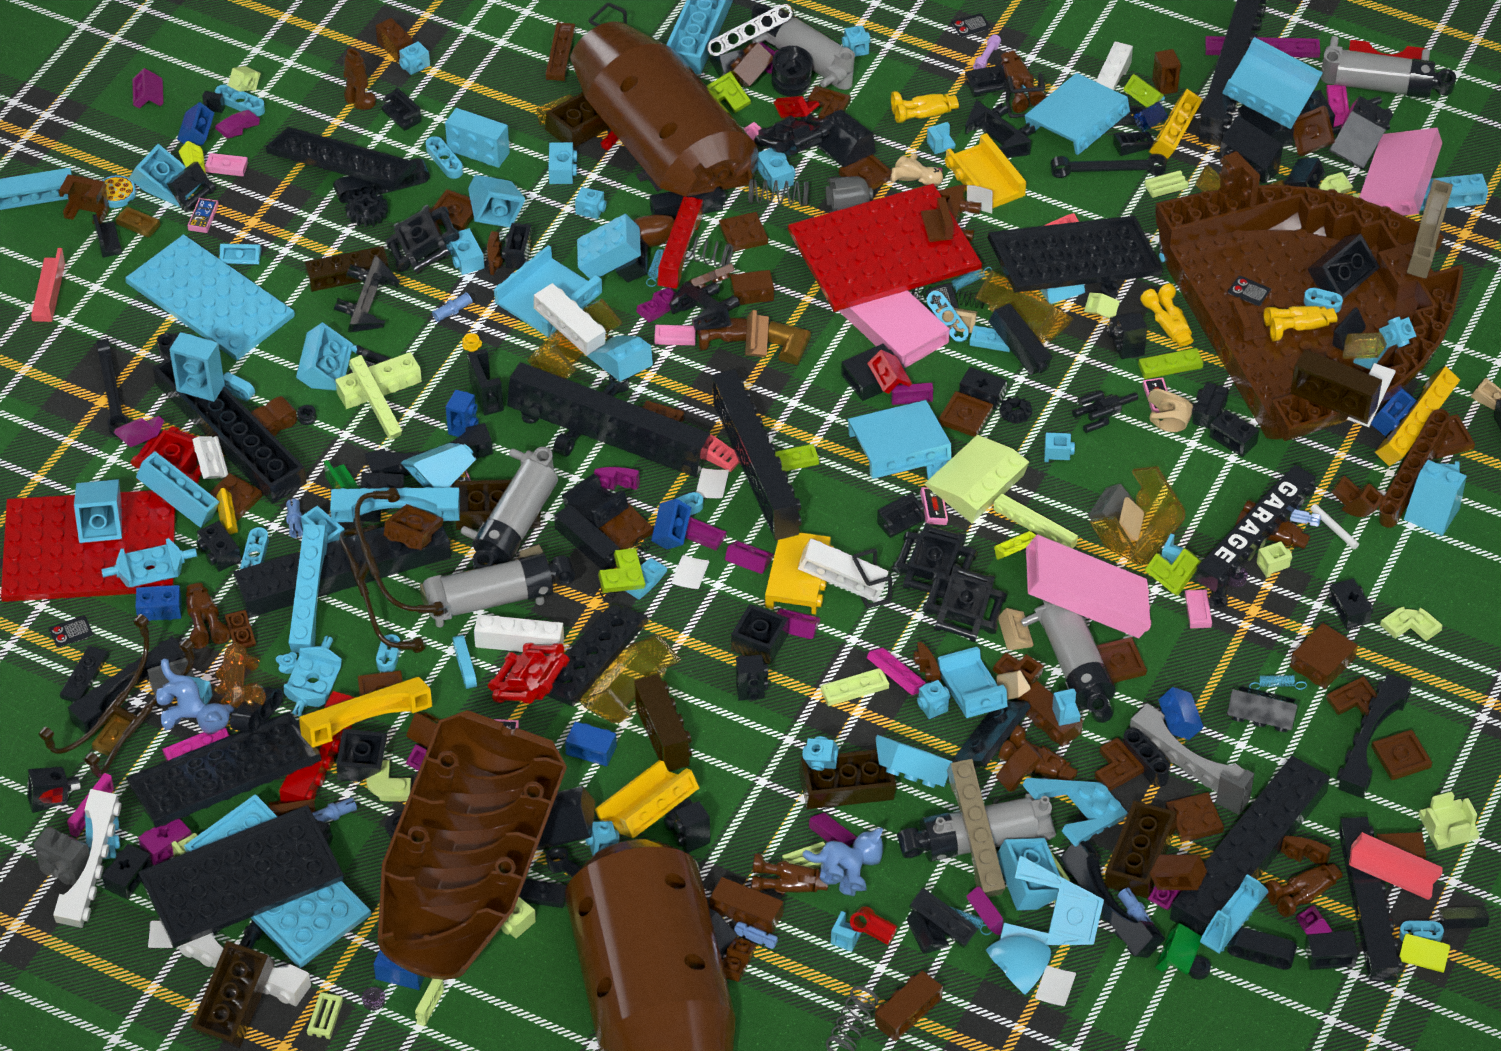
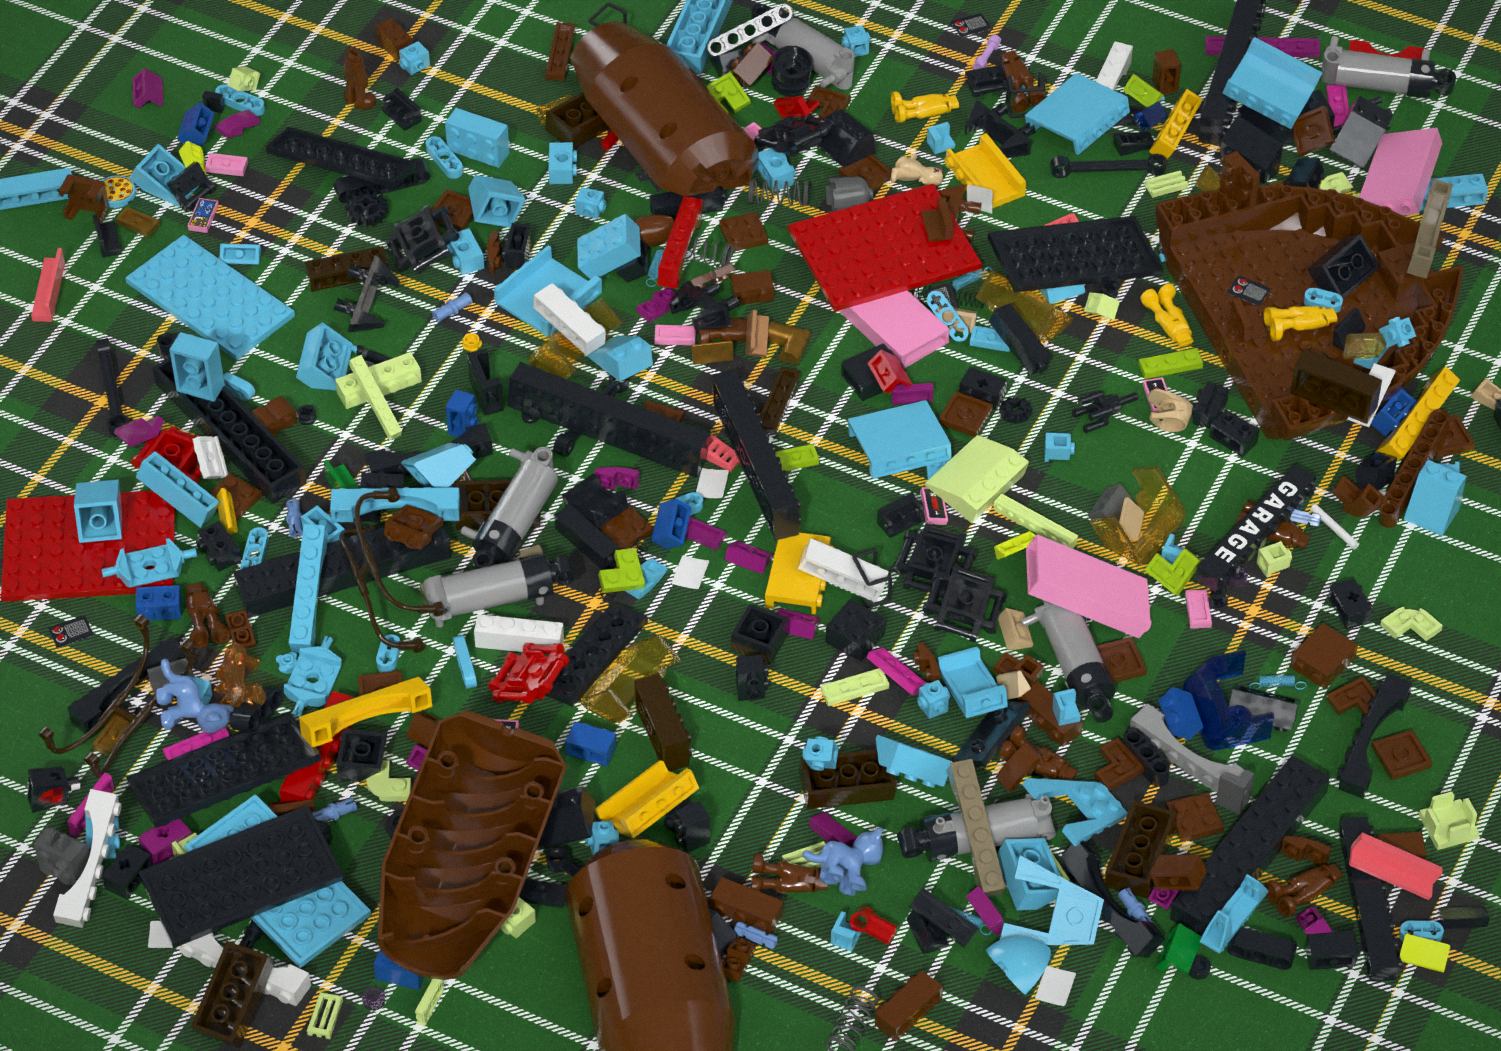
black plate [60,646,109,702] -> none
black brick [1107,313,1147,360] -> none
none -> pearl gold slope [691,340,733,365]
none -> dark brown plate [760,366,801,435]
none -> black brick [825,599,886,662]
none -> clear blue windscreen [1182,650,1274,751]
none -> black brick [1355,452,1397,491]

